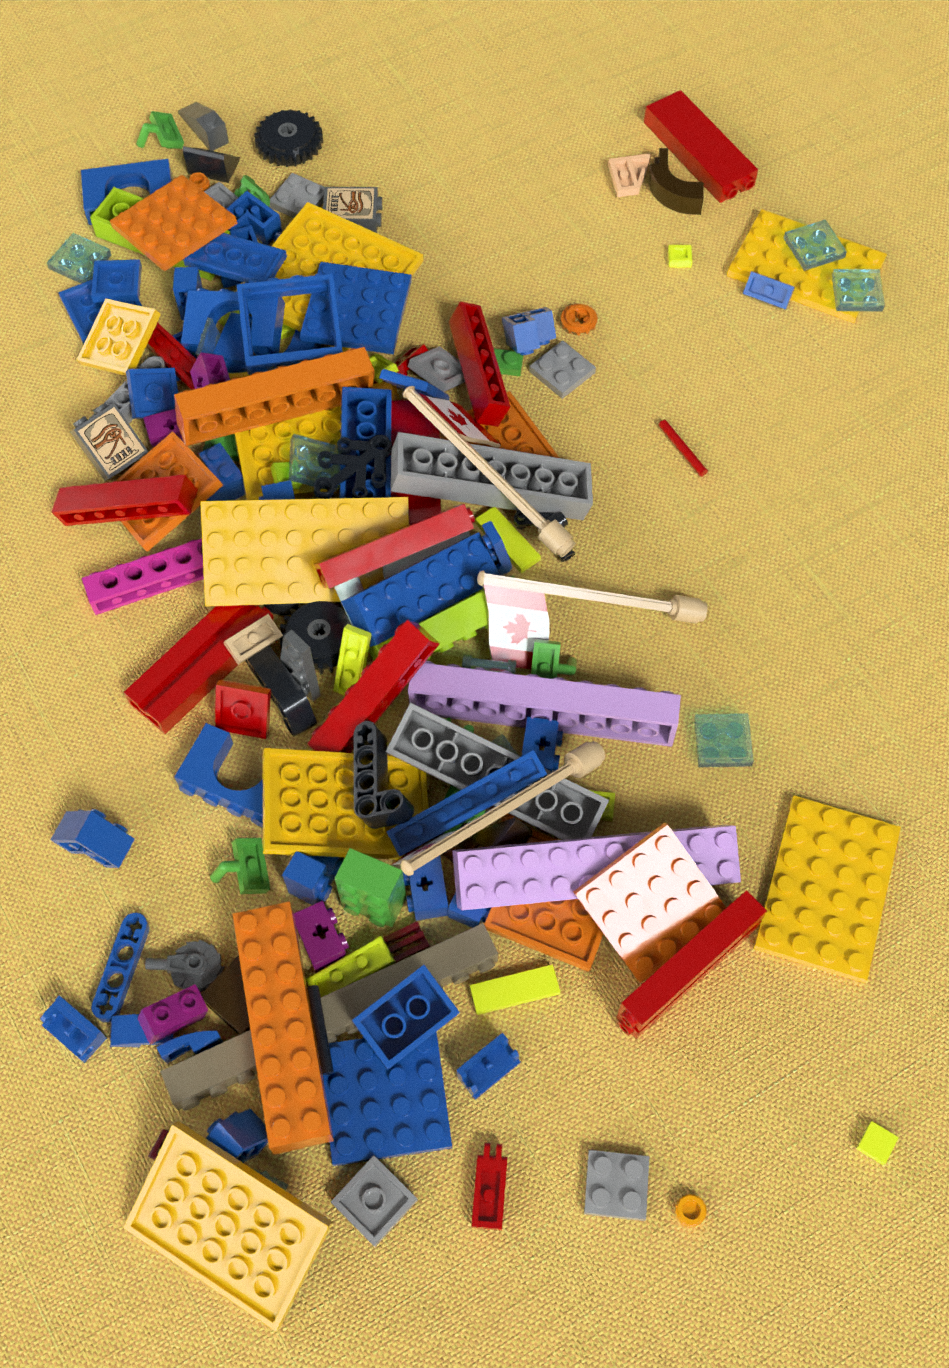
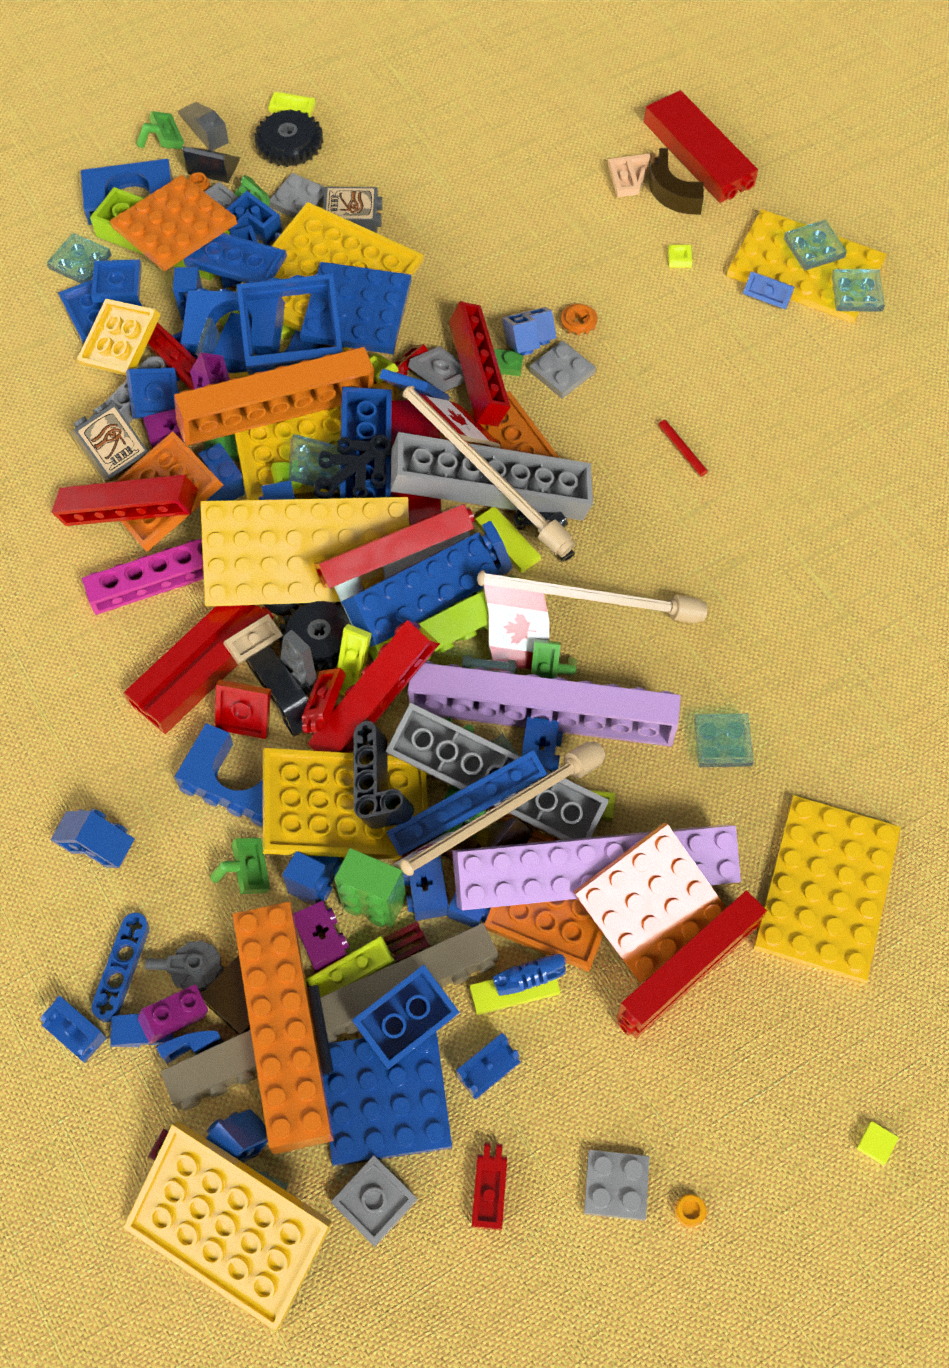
none -> neon yellow tile [268,92,315,117]
none -> red hinge [302,668,346,733]
none -> blue hinge [493,954,566,996]

